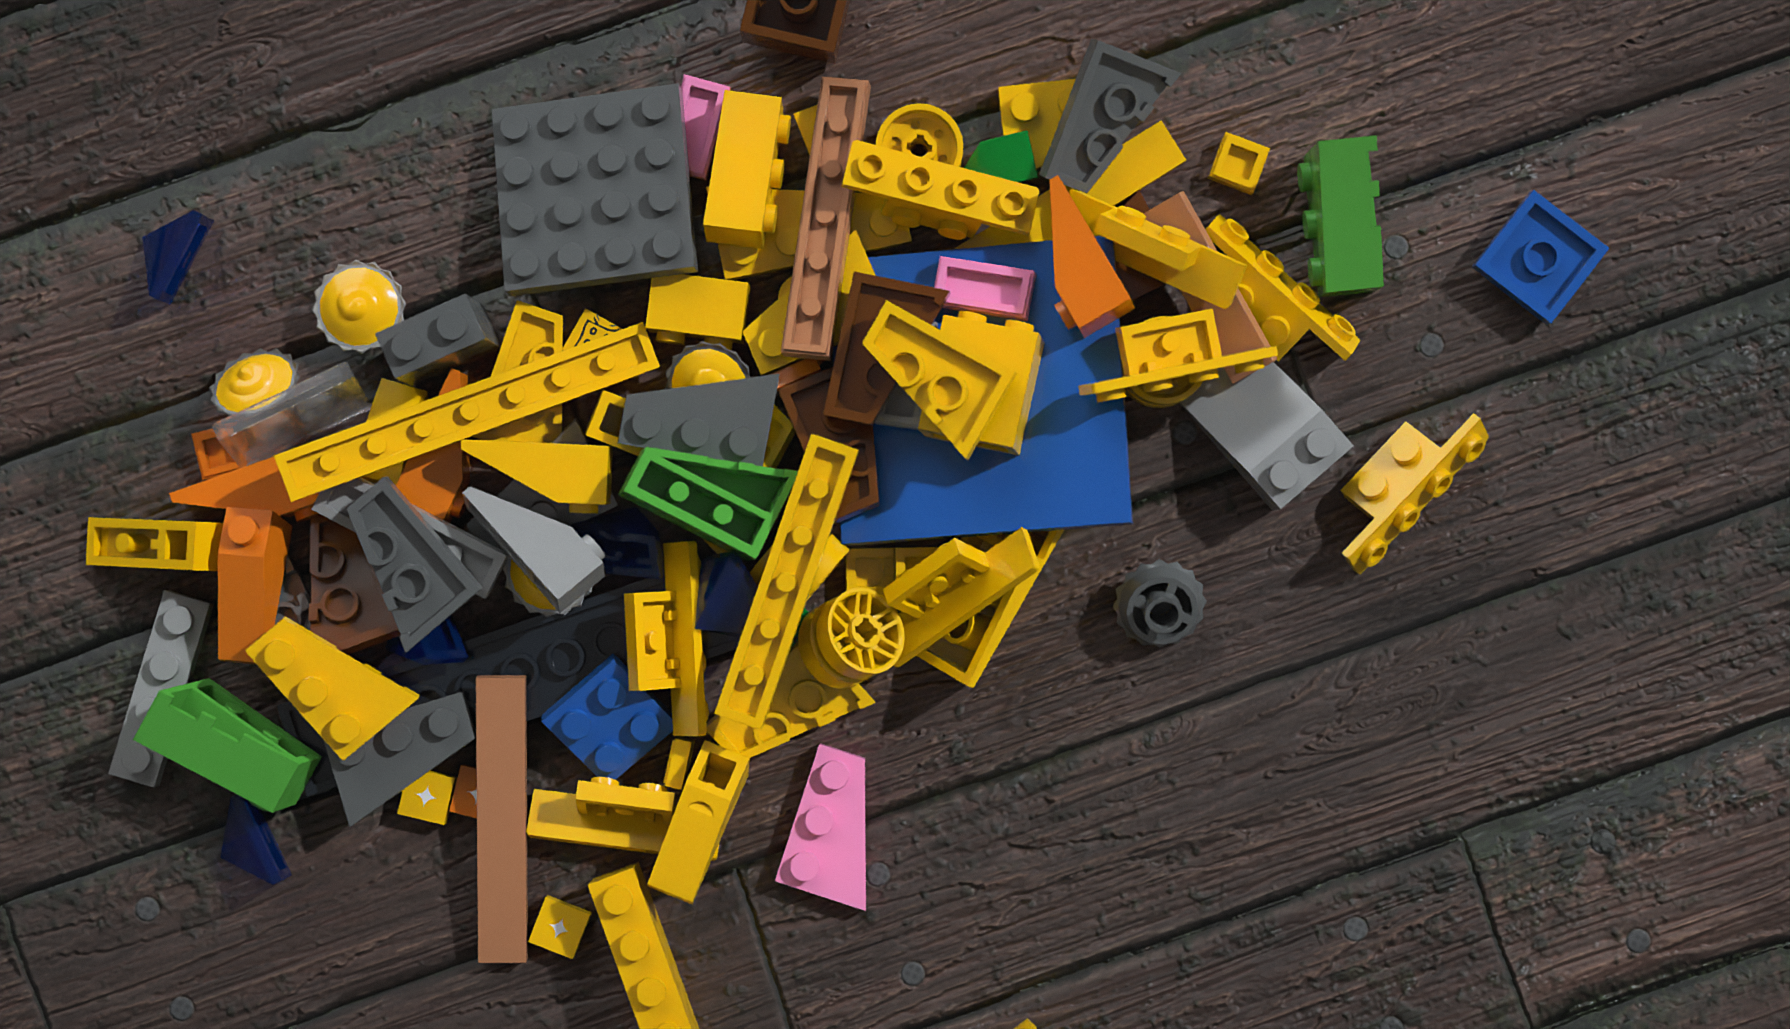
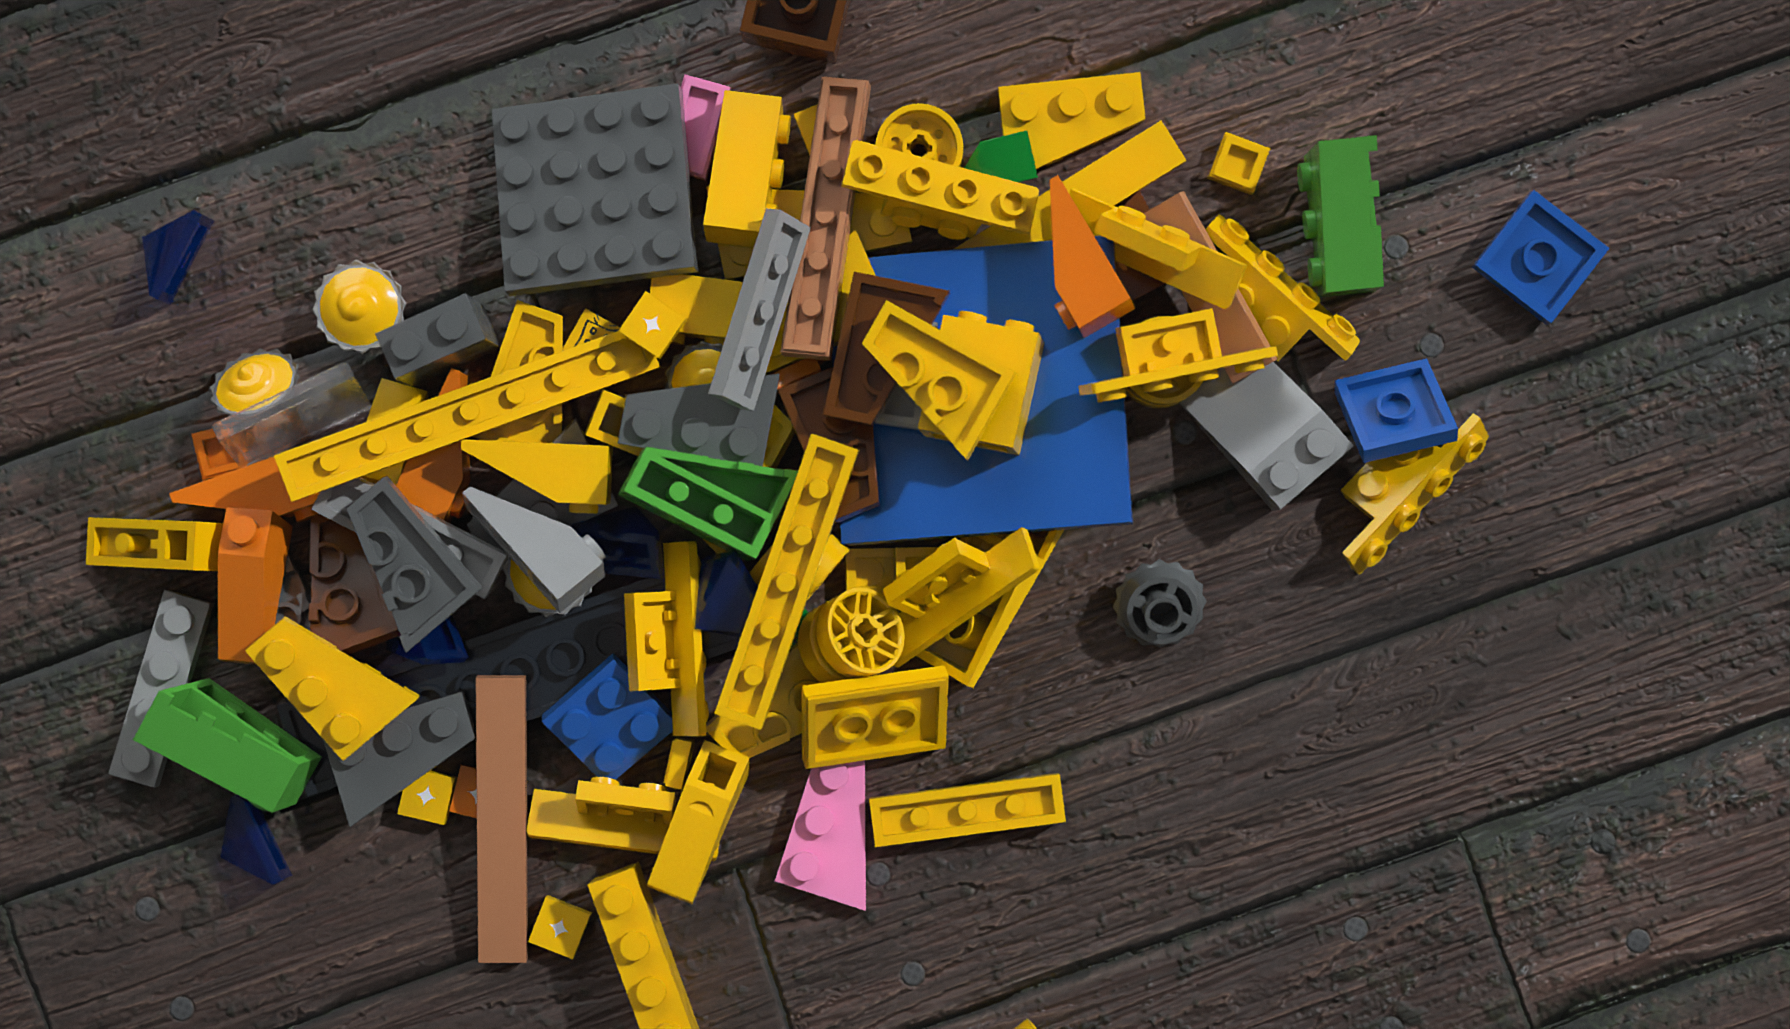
bright pink tile [934,256,1036,321] -> none
dark grey wing [1039,38,1181,193] -> none
none -> yellow tile [618,291,687,359]
none -> light grey plate [708,208,811,411]
none -> yellow tile [802,665,949,769]
none -> yellow plate [869,773,1066,847]
none -> blue plate [1334,358,1458,463]

